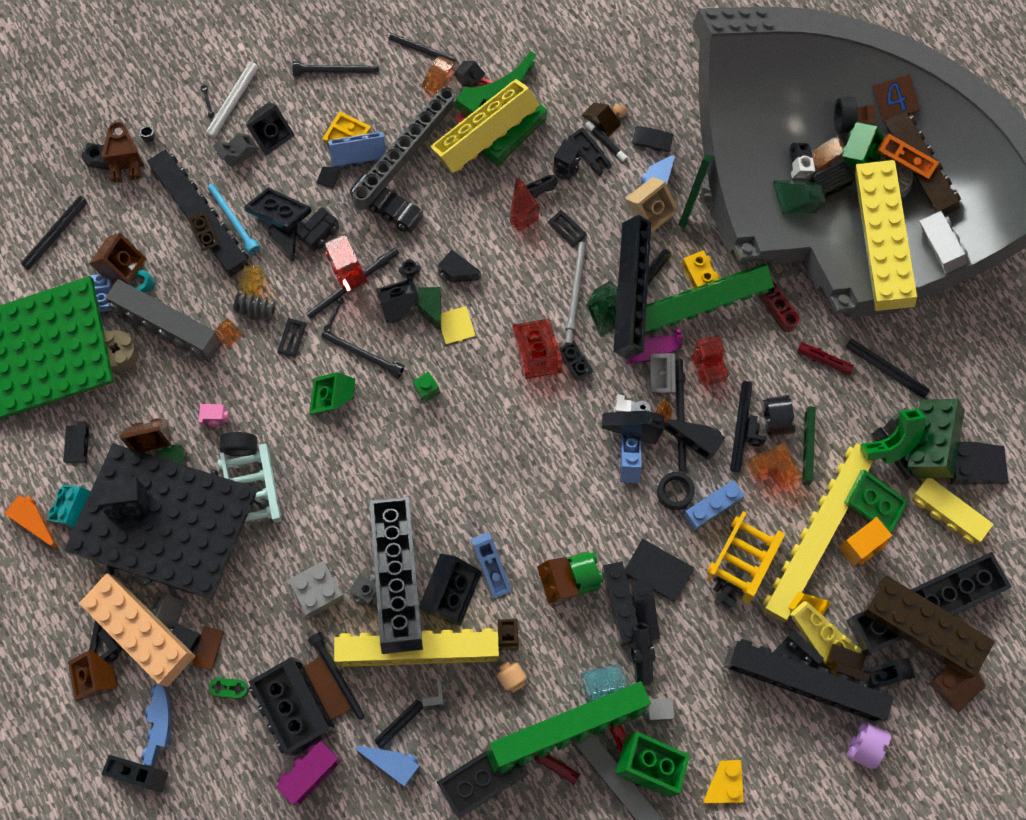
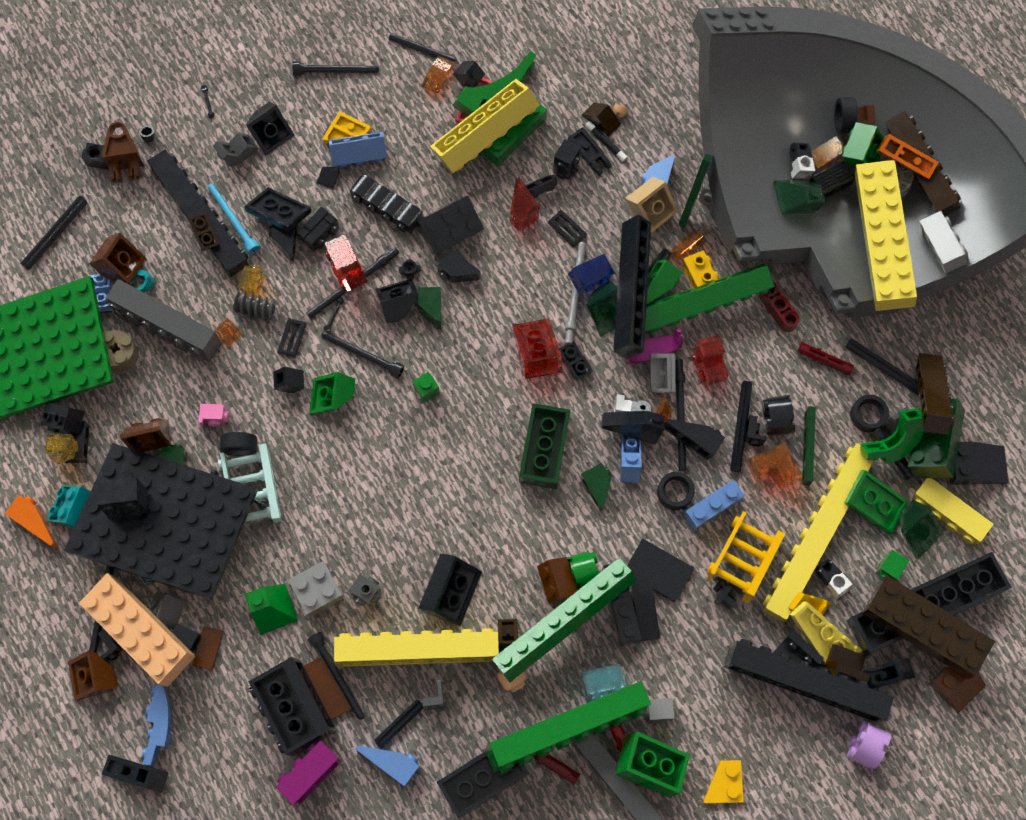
white axle [206,62,258,138] -> none
green beam [209,678,249,699] -> none
dark grey beam [353,87,455,210] -> none
black brick [369,497,423,654] -> none
light yellow piece [441,306,476,345] -> none
medium blue slope [470,532,512,599] -> none
black piece [631,622,656,686] -> none
black slope [632,126,674,152] -> none
light orange brick [839,517,892,566] -> none
reddish brown tile [873,74,920,122] -> none
none -> black brick [41,403,85,436]
none -> clear yellow slope [45,434,78,463]
none -> green slope [245,584,298,635]
none -> black brick [273,366,304,393]
none -> black brick [415,196,484,255]
none -> brick [492,558,636,683]
none -> dark green brick [519,403,571,489]
none -> clear blue brick [568,254,615,293]
none -> dark green slope [581,463,612,511]
none -> green slope [647,259,683,304]
none -> clear orange slope [669,230,706,261]
none -> leg [815,559,853,600]
none -> black tyre [850,395,889,433]
none -> green slope [875,549,909,581]
none -> clear green slope [900,500,944,559]
none -> dark brown brick [916,353,955,435]

